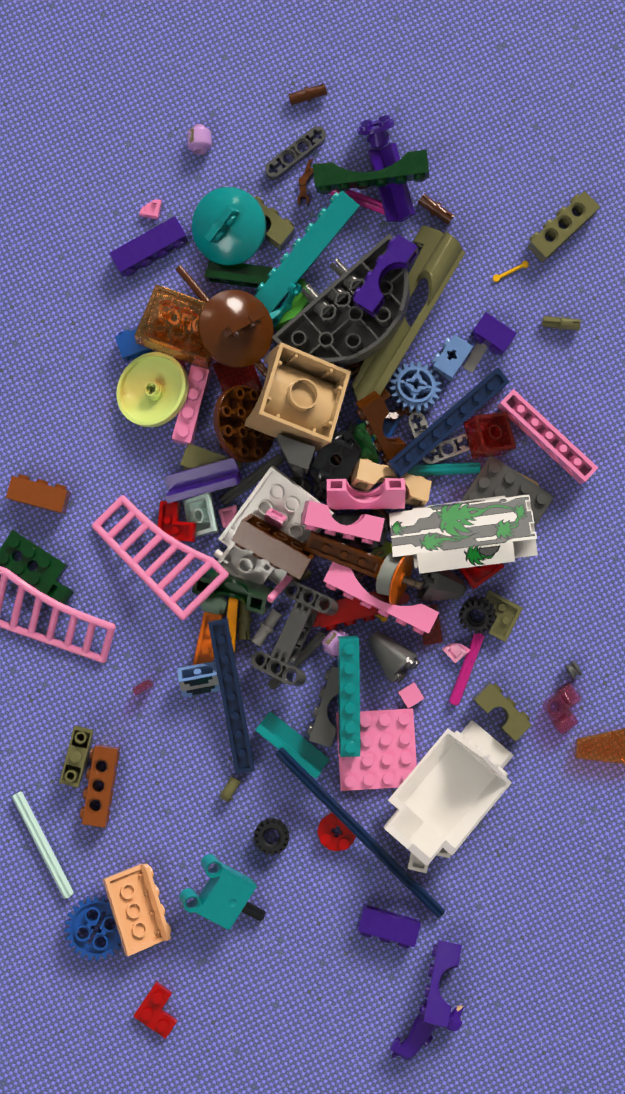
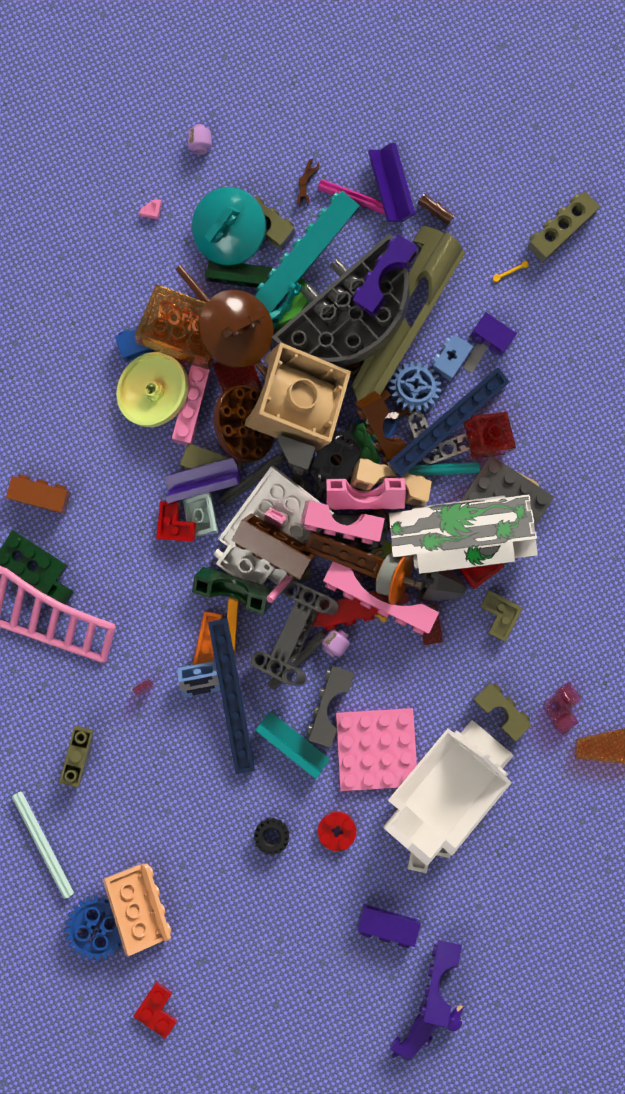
dark orange brick [80,744,120,828] -> none
bright pink bar [92,495,229,620] -> none
dark purple brick [109,216,188,277] -> none
teal piece [179,854,266,930] -> none
sand green brick [199,596,228,615] -> none
bright pink tile [218,505,237,529] -> none
olive pin [219,776,241,802] -> none
olive pin [237,601,252,640] -> none
light grey pin [251,608,282,647] -> none
dark grey beam [265,126,326,180] -> none
dark blue axle [275,748,445,918] -> none
reddish brown pin [288,83,327,106] -> none
dark green arch [313,150,429,194] -> none
teal brick [337,636,360,757] -> none
dark purple plate [357,115,395,149] -> none
dark grey cone [368,630,420,683] -> none
bright pink tile [398,682,425,709] -> none
bright pink tile [442,643,470,663] -> none
dark pink axle [449,633,484,706] -> none
black tyre [459,596,496,634] -> none
bright pink brick [497,389,598,484] -> none
olive axle [542,316,581,331] -> none
dark grey bush [564,660,582,680] -> none

